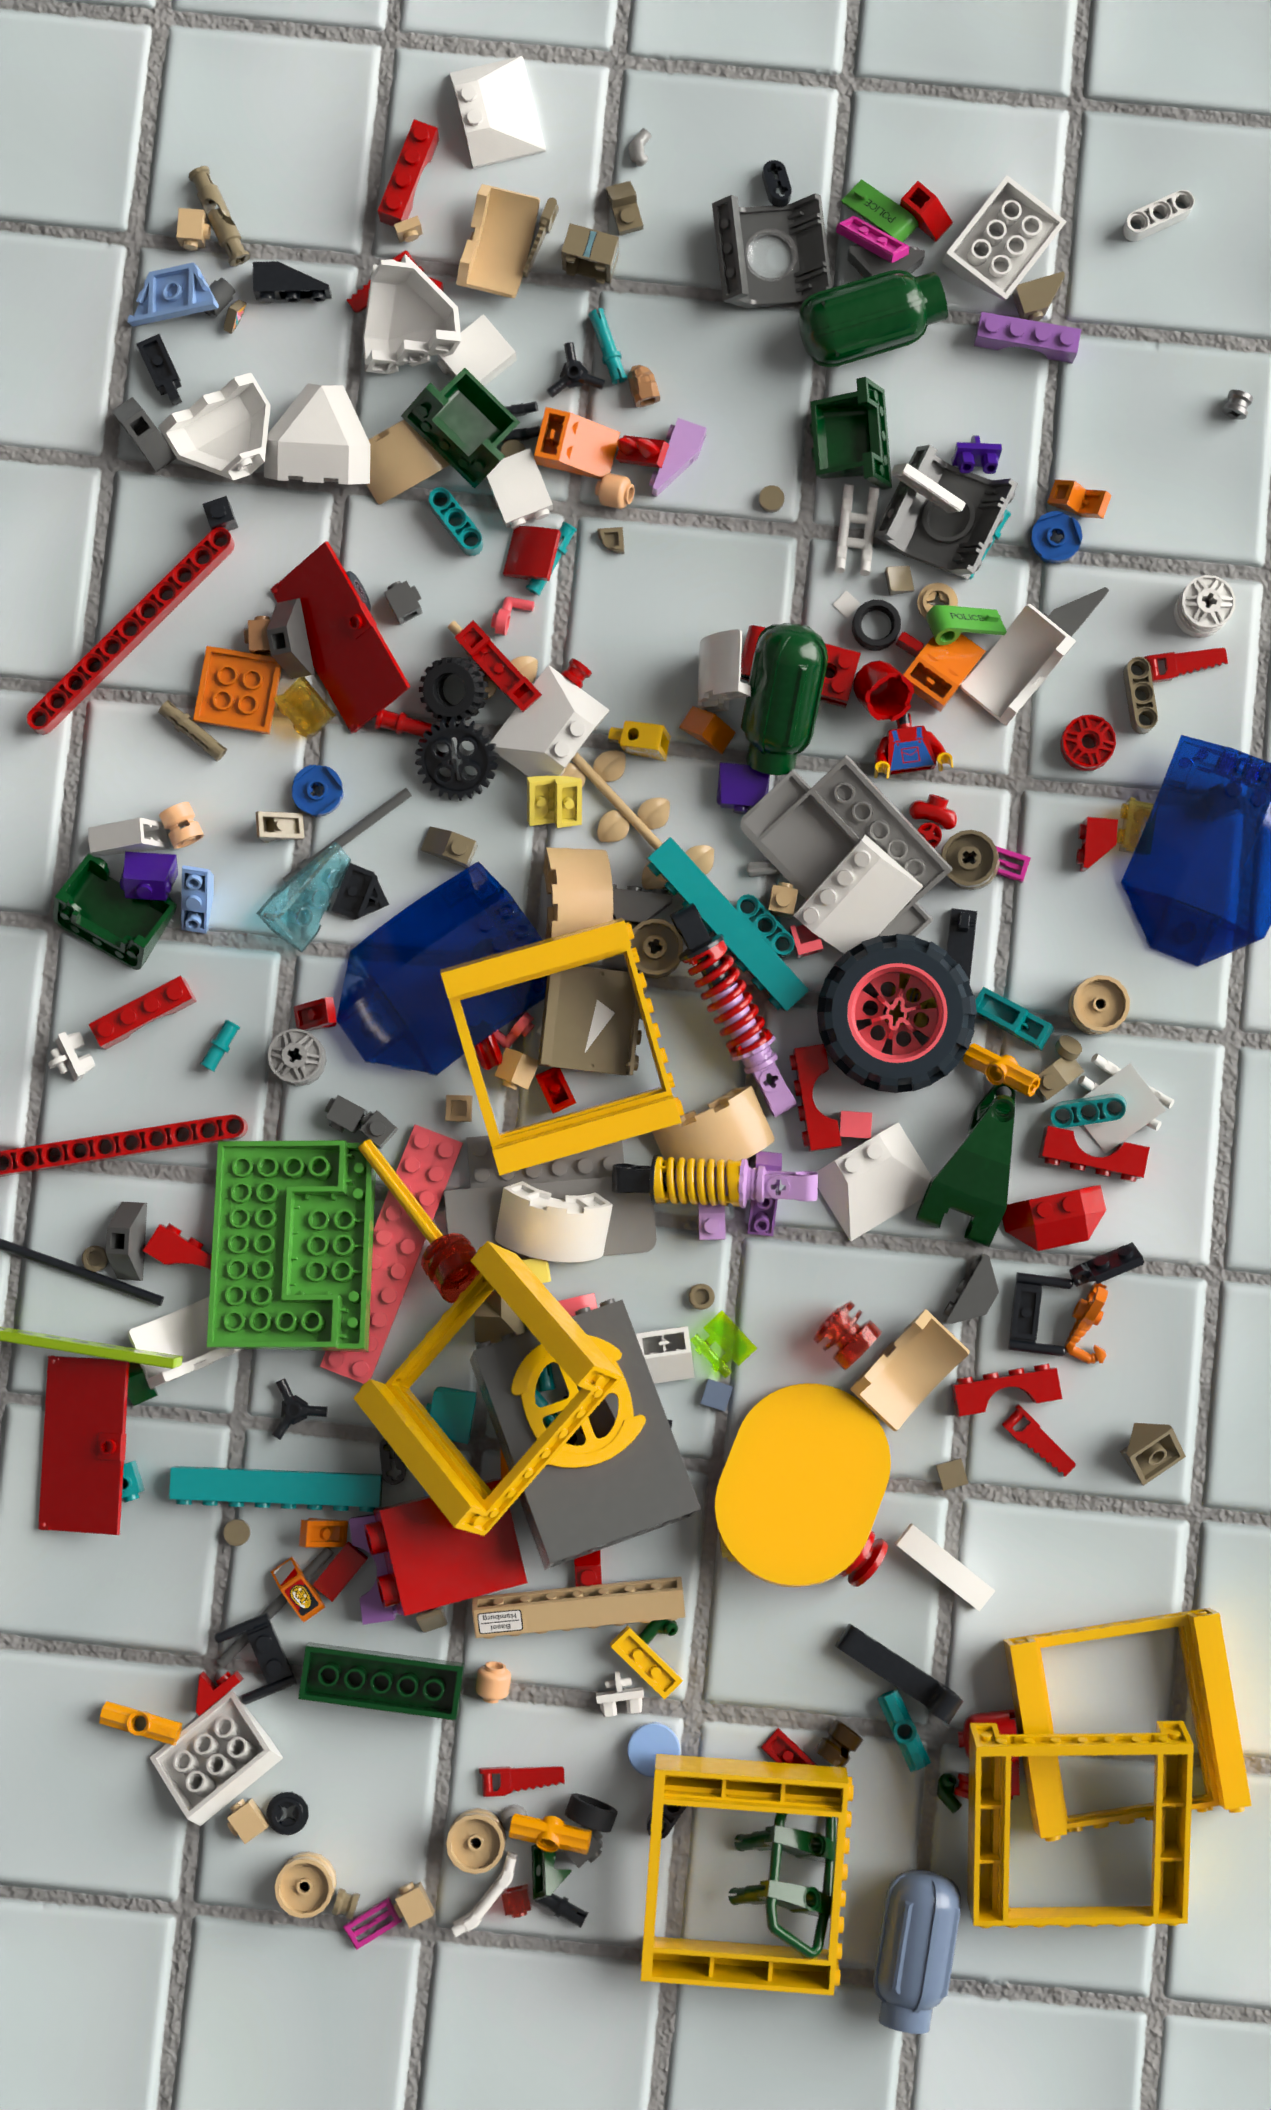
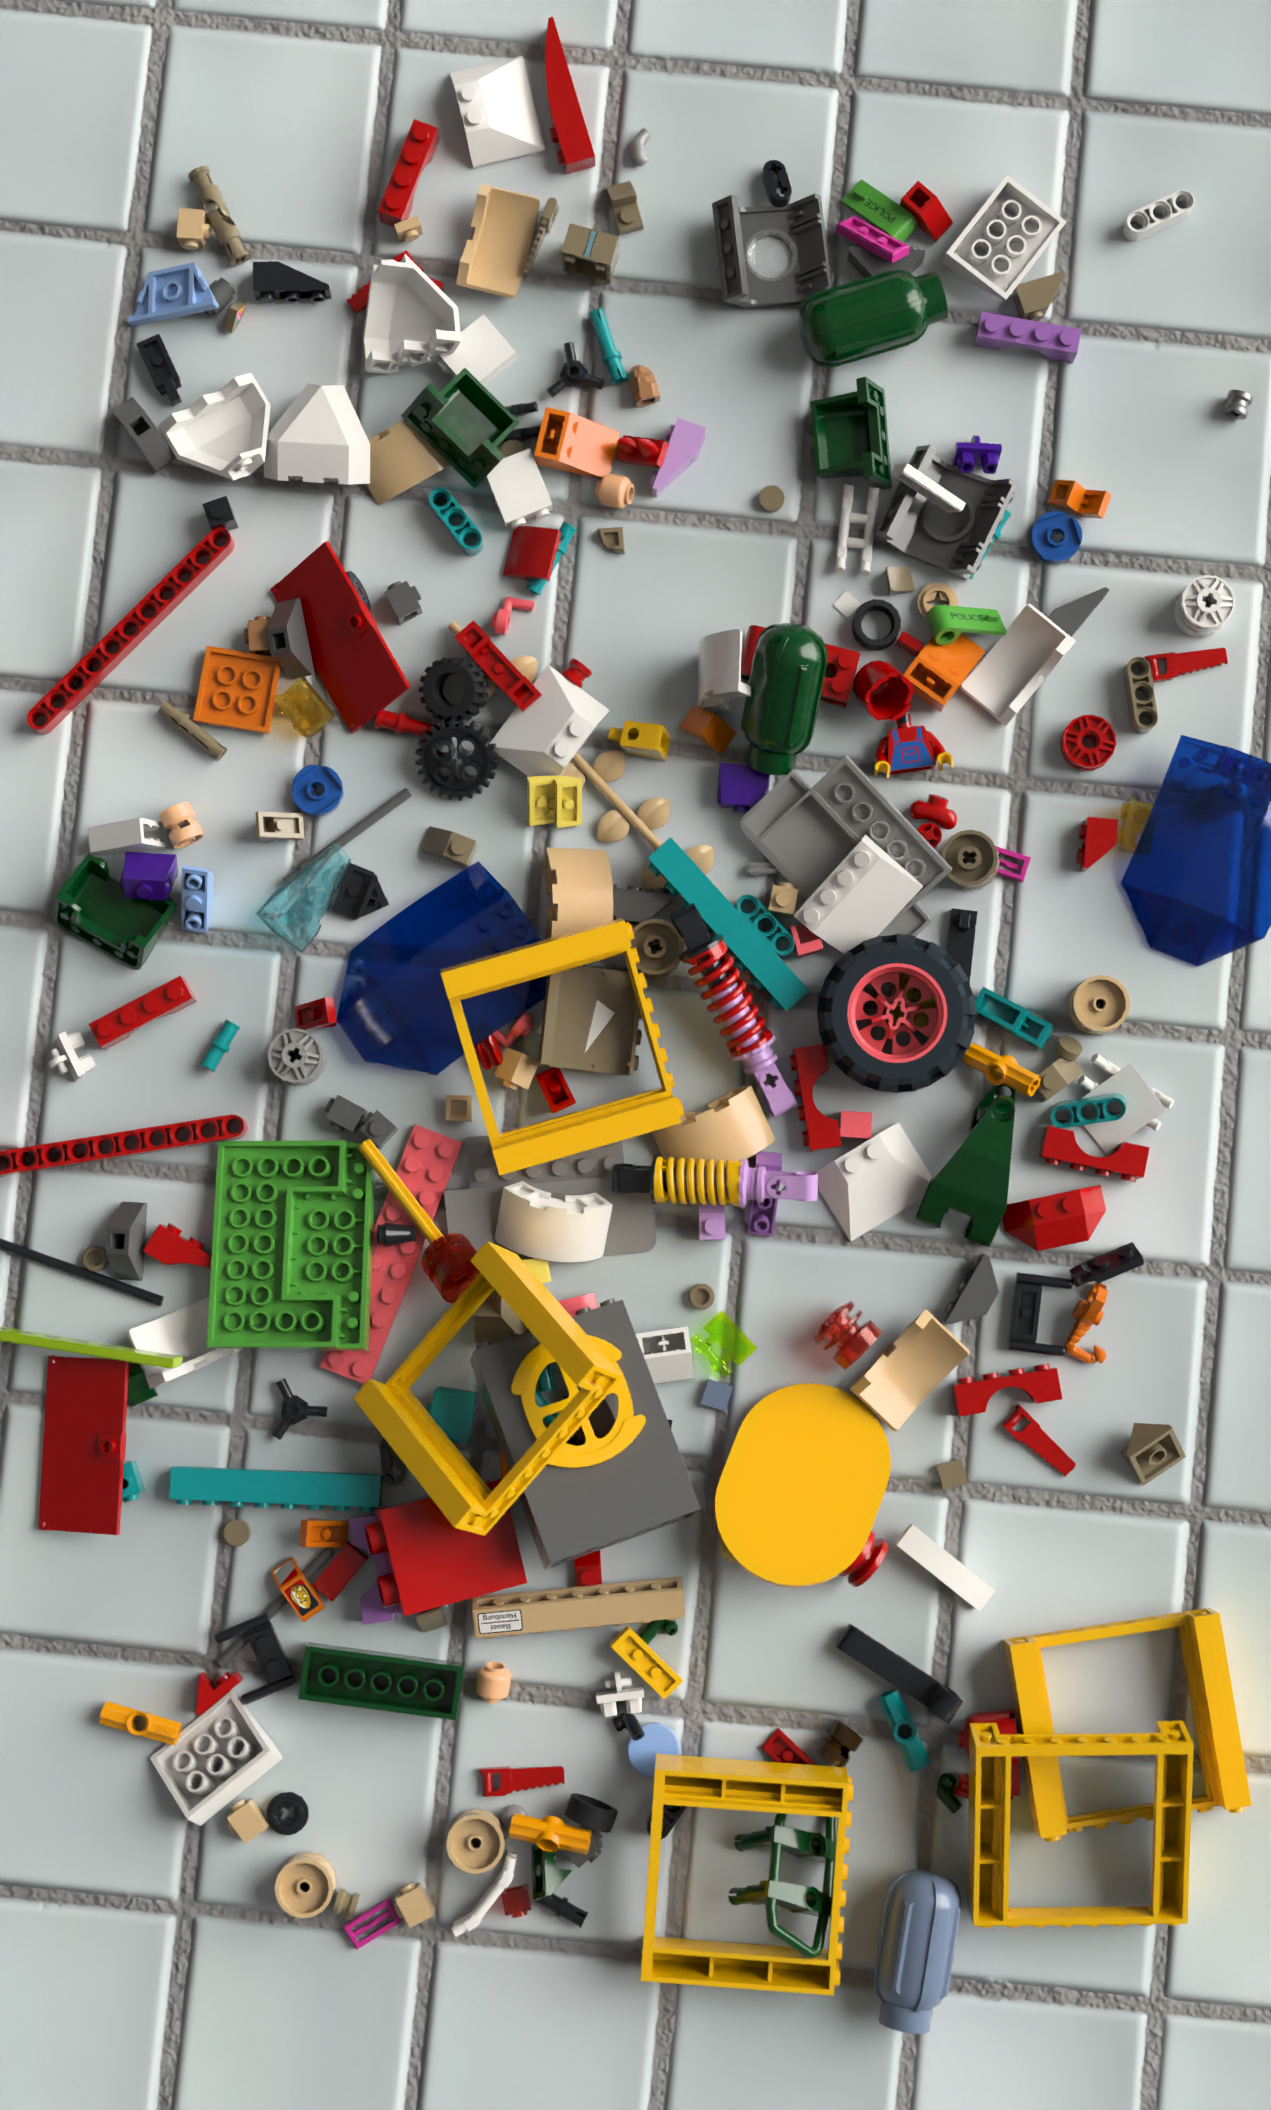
none -> black cone [377,1222,415,1248]
none -> red slope [545,17,595,174]
none -> black arm [612,1713,645,1741]

